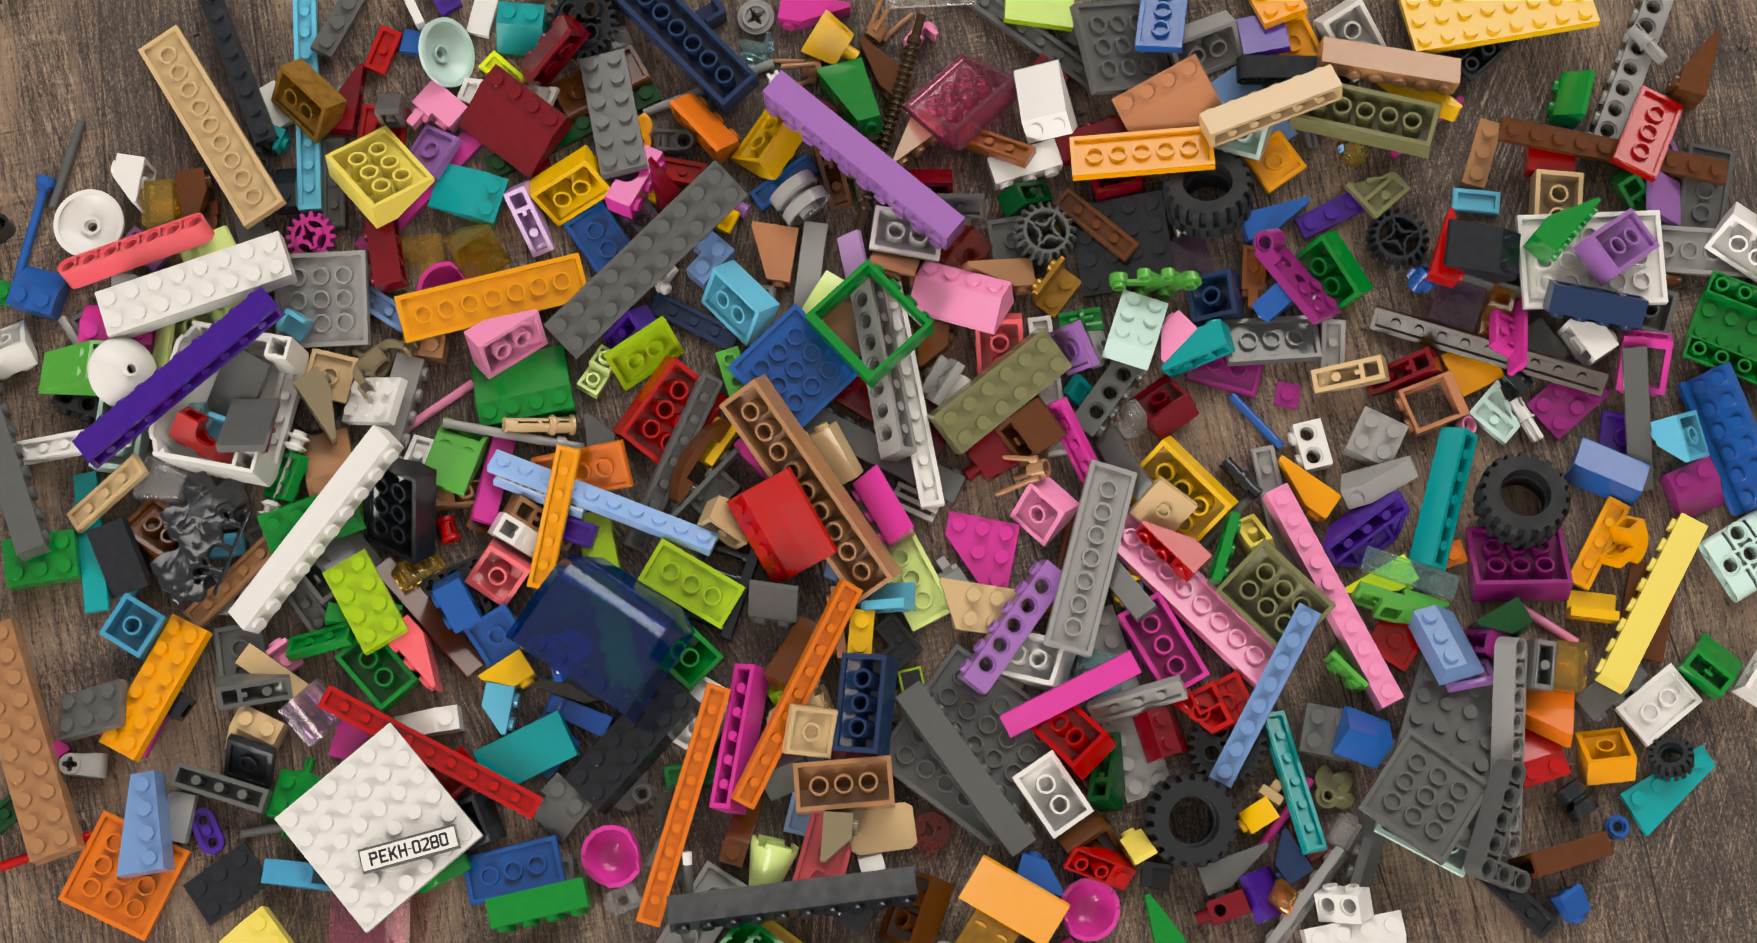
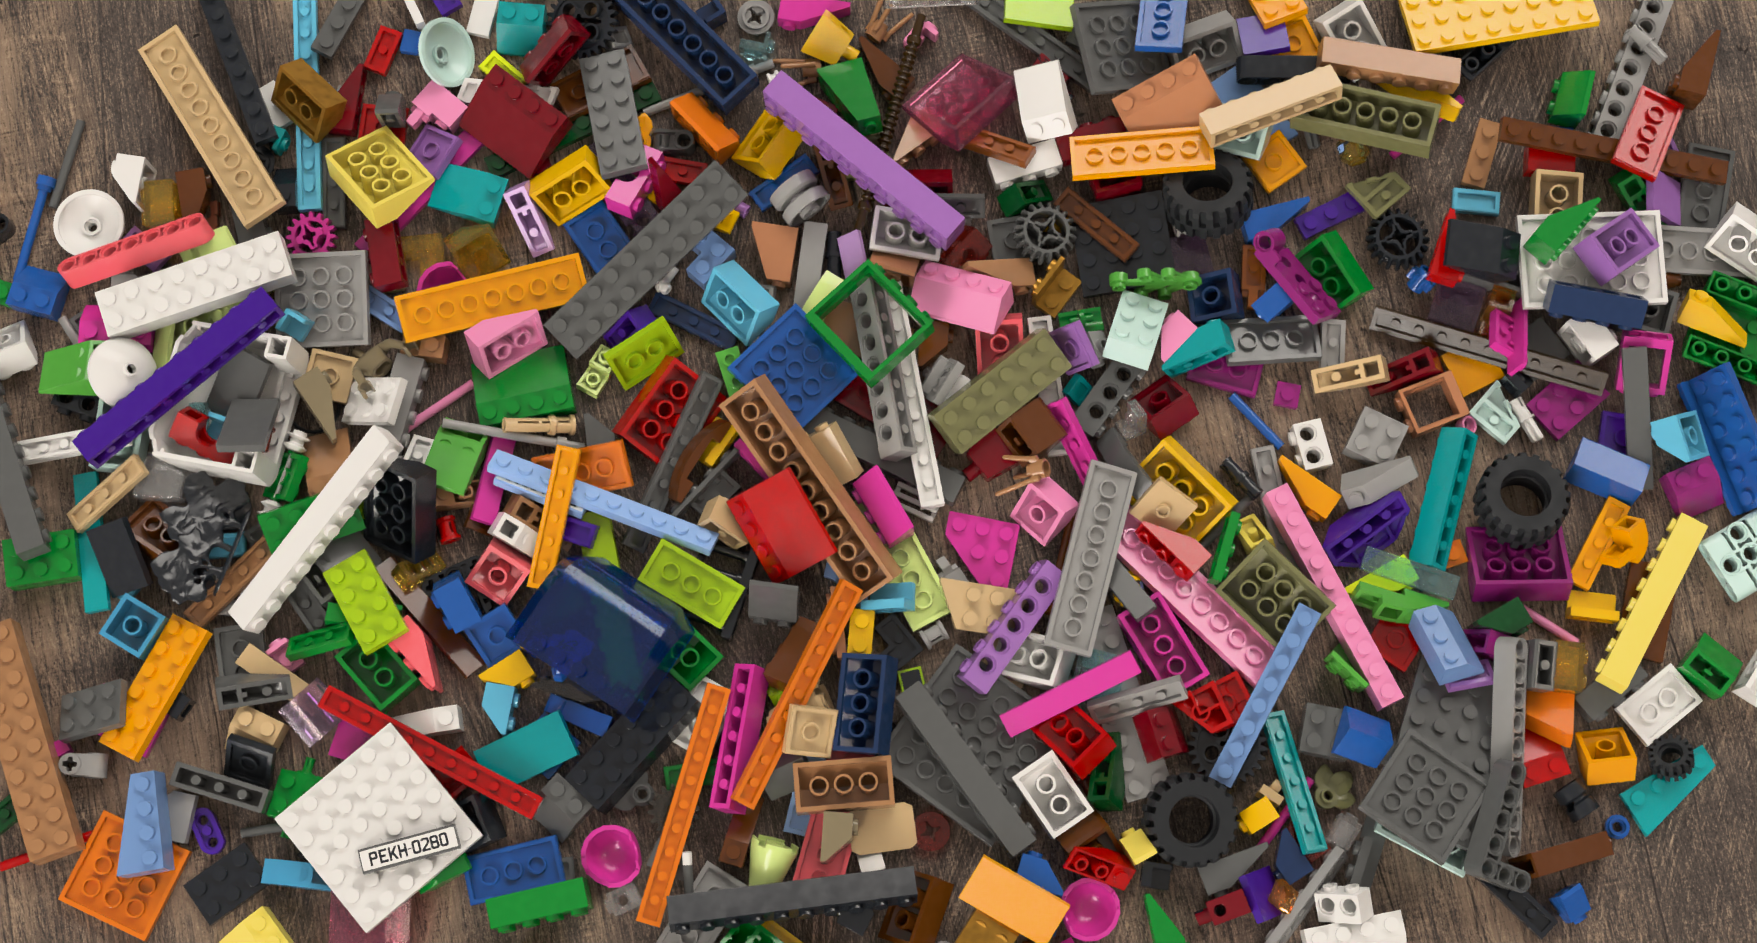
none -> black pin [825,231,842,279]
none -> light grey bush [919,620,950,650]
none -> yellow slope [1677,288,1747,348]

